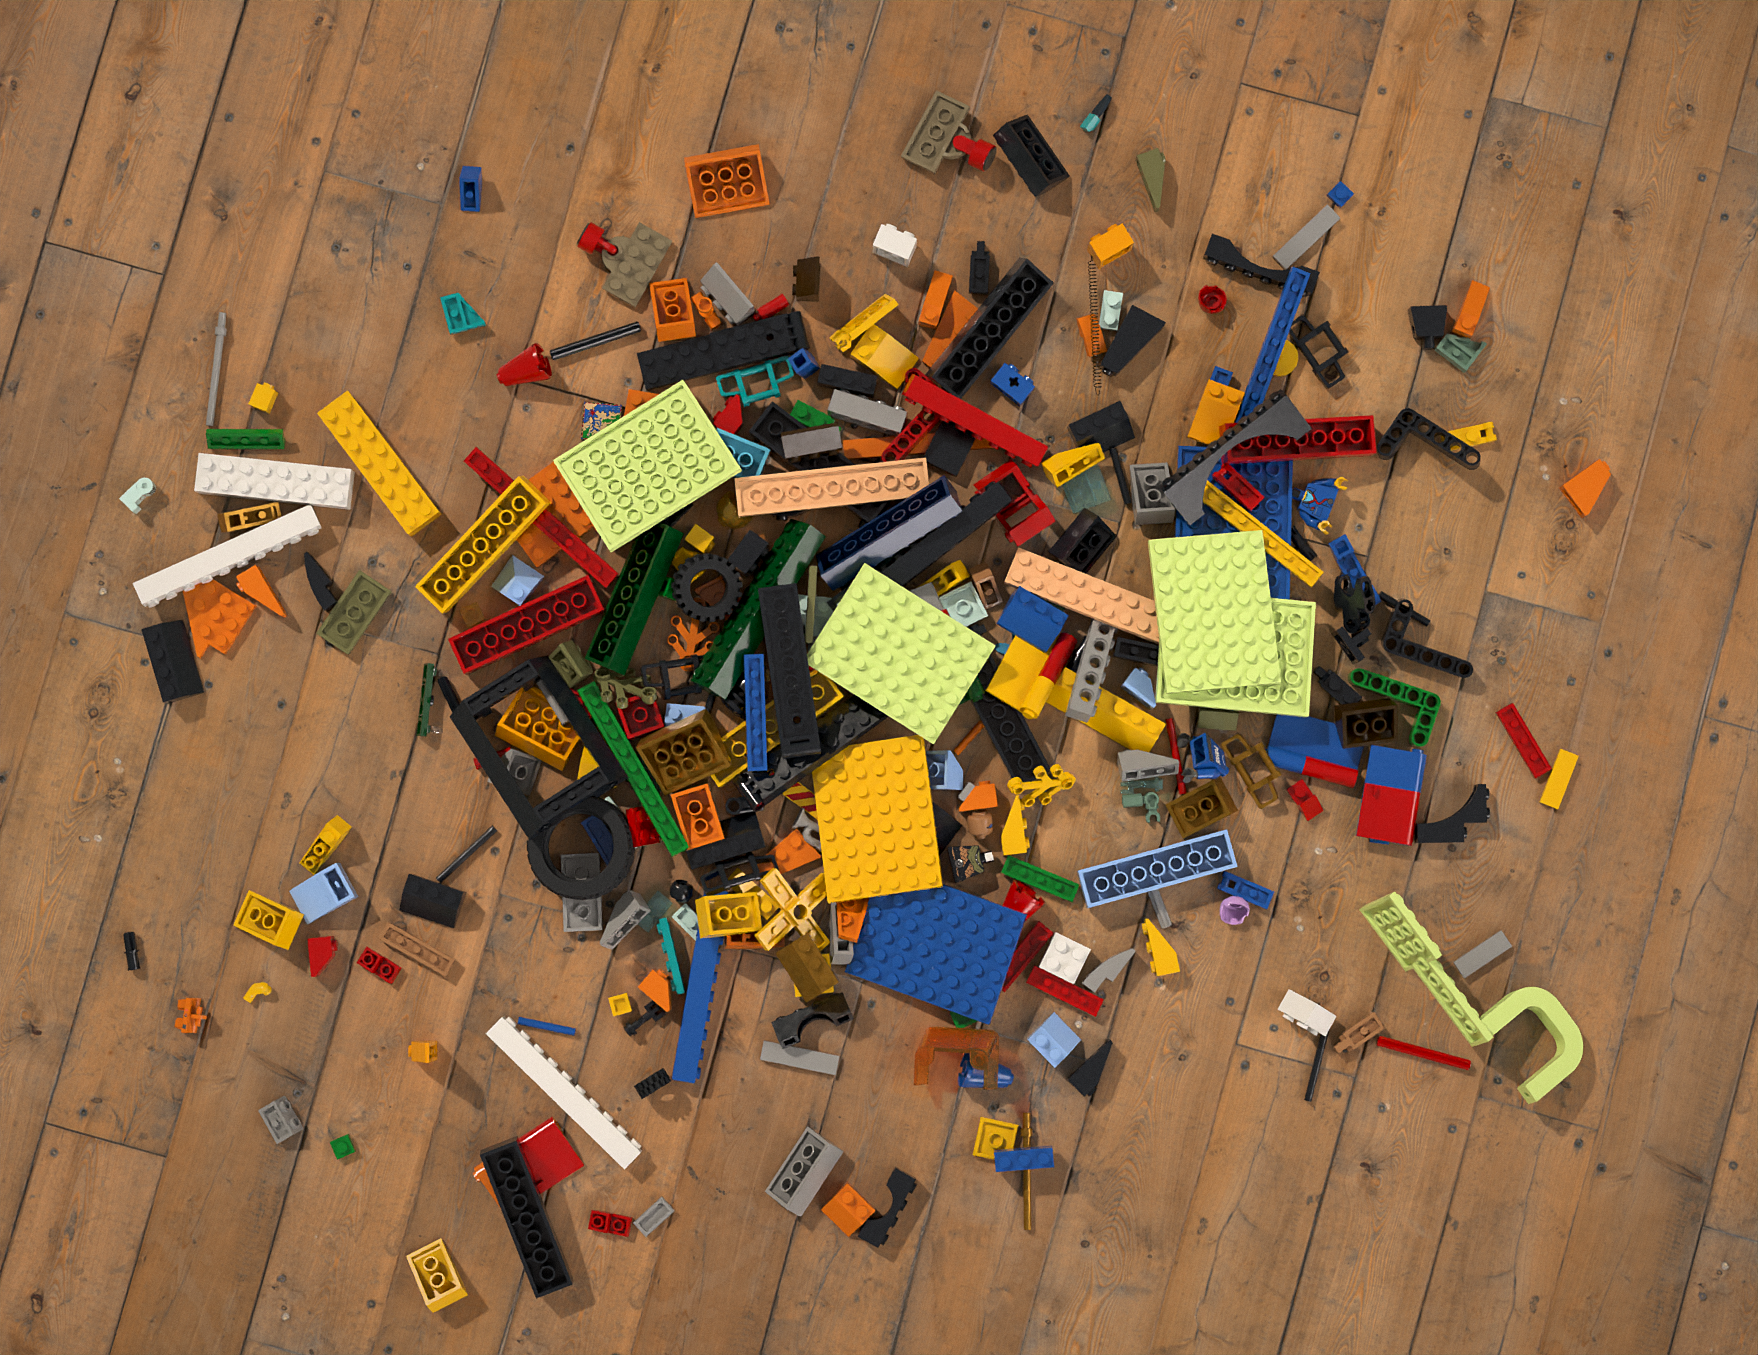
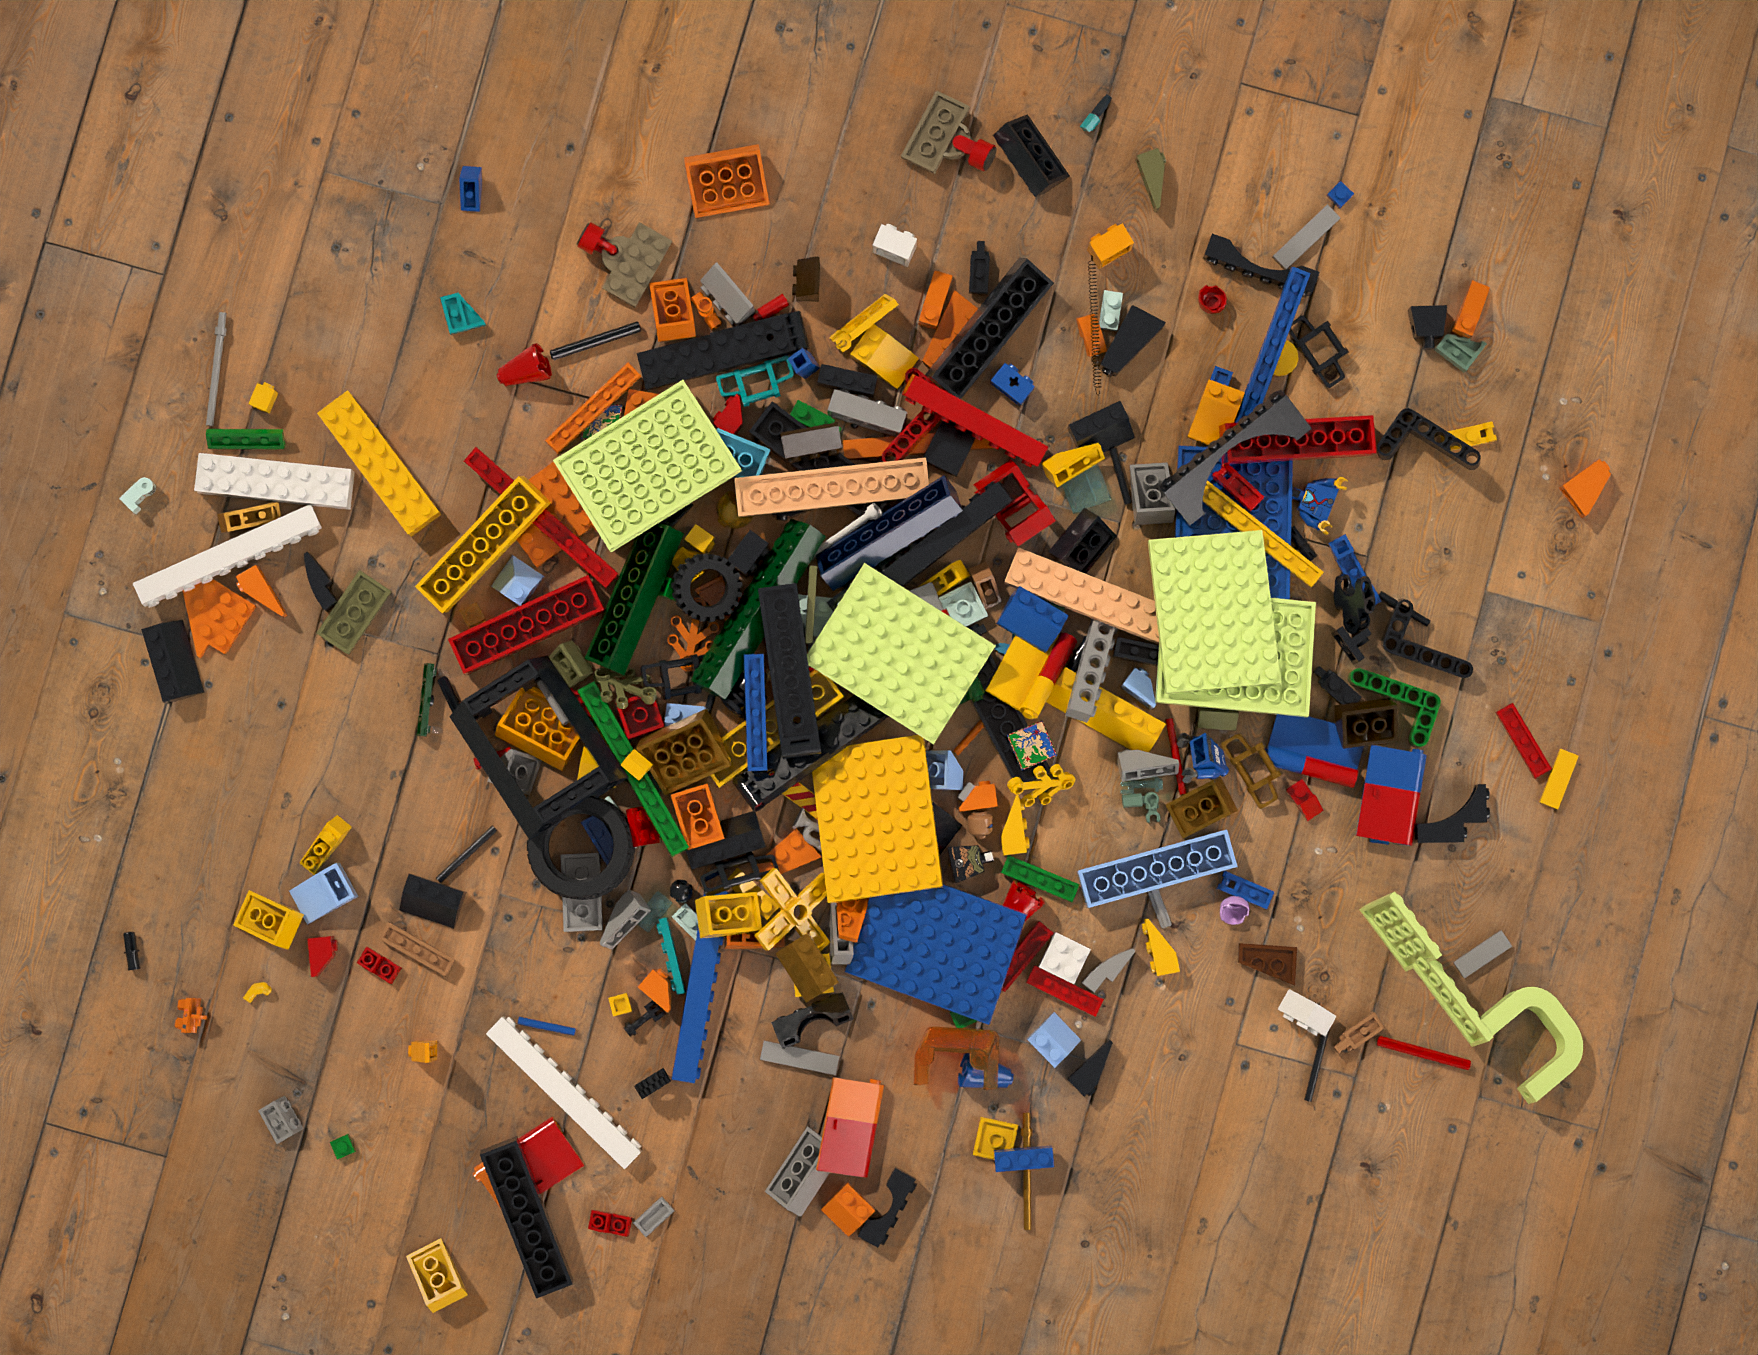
black piece [725,797,763,815] -> none
none -> orange tile [545,362,641,455]
none -> yellow piece [621,749,653,780]
none -> white piece [813,503,882,559]
none -> door [816,1077,884,1178]
none -> tile [1007,720,1057,771]
none -> reddish brown wing [1238,943,1297,986]

